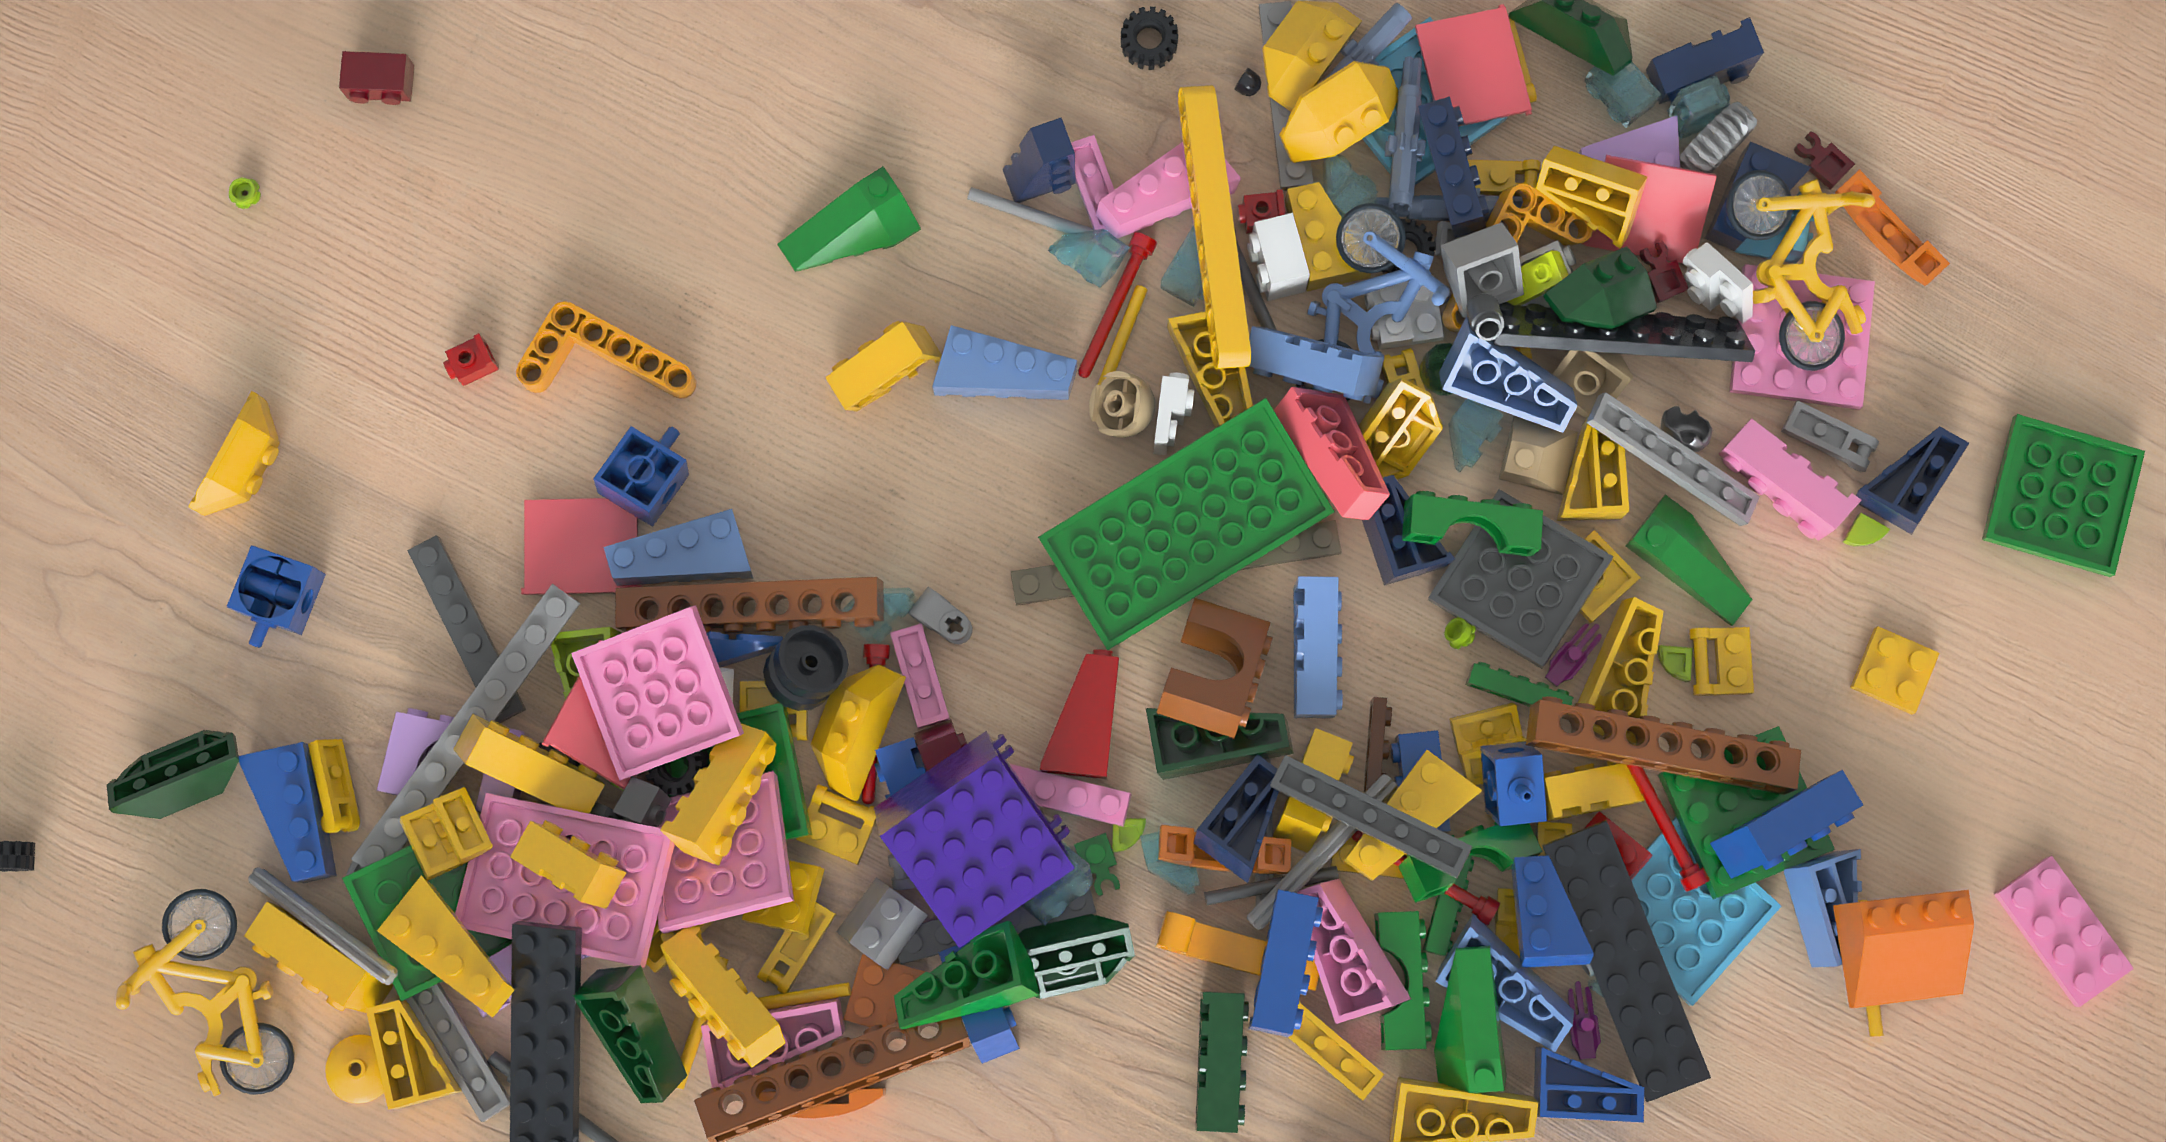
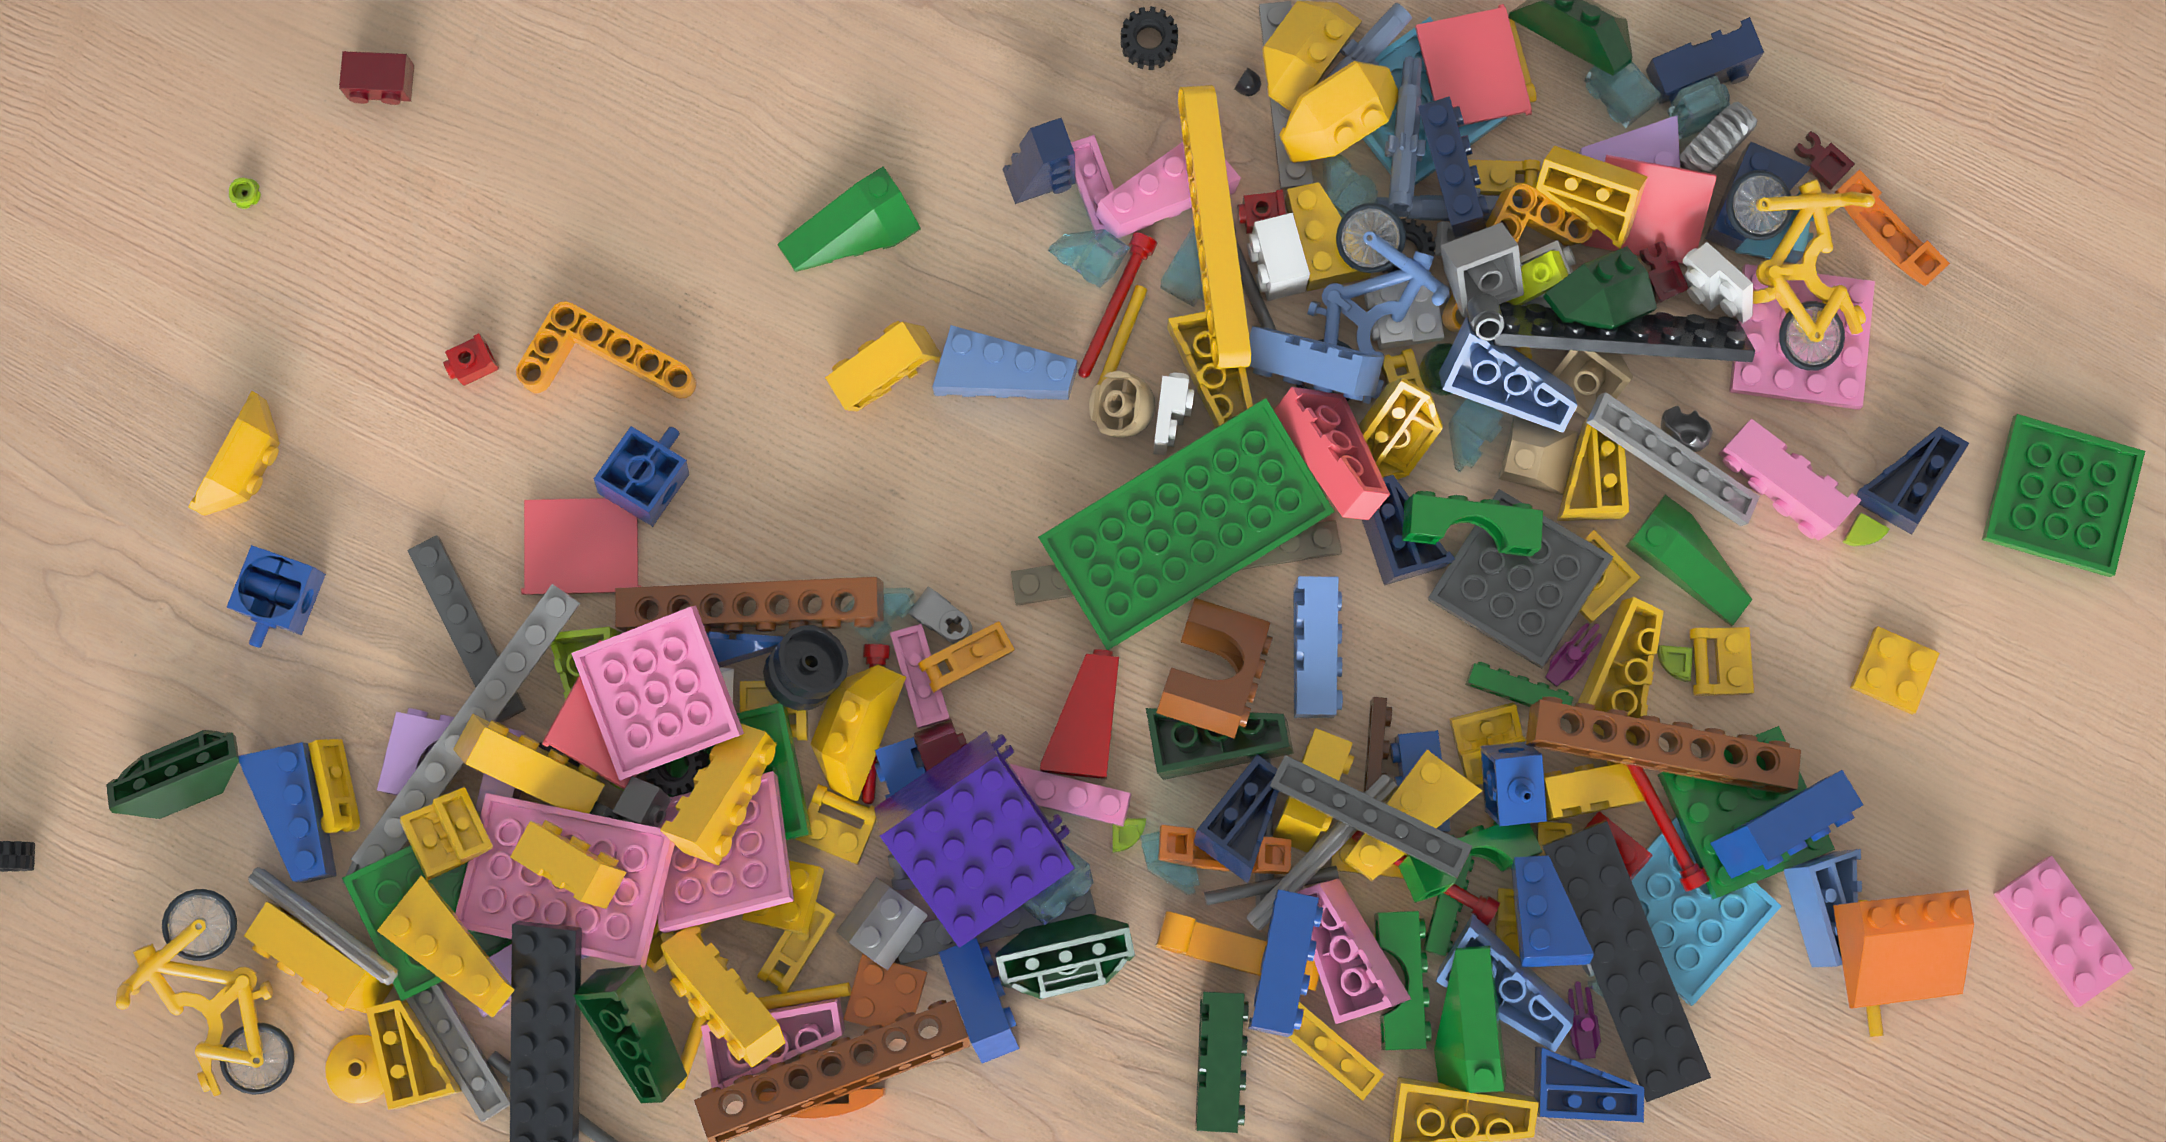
medium blue wedge [603,509,753,586] -> none
green wedge [894,921,1039,1030] -> none
light grey bar [967,187,1093,241] -> none
green plate [1074,833,1120,897] -> none
lime plate [1444,617,1476,649] -> none
light grey plate [1781,401,1879,472] -> none
none -> light orange plate [918,621,1015,693]

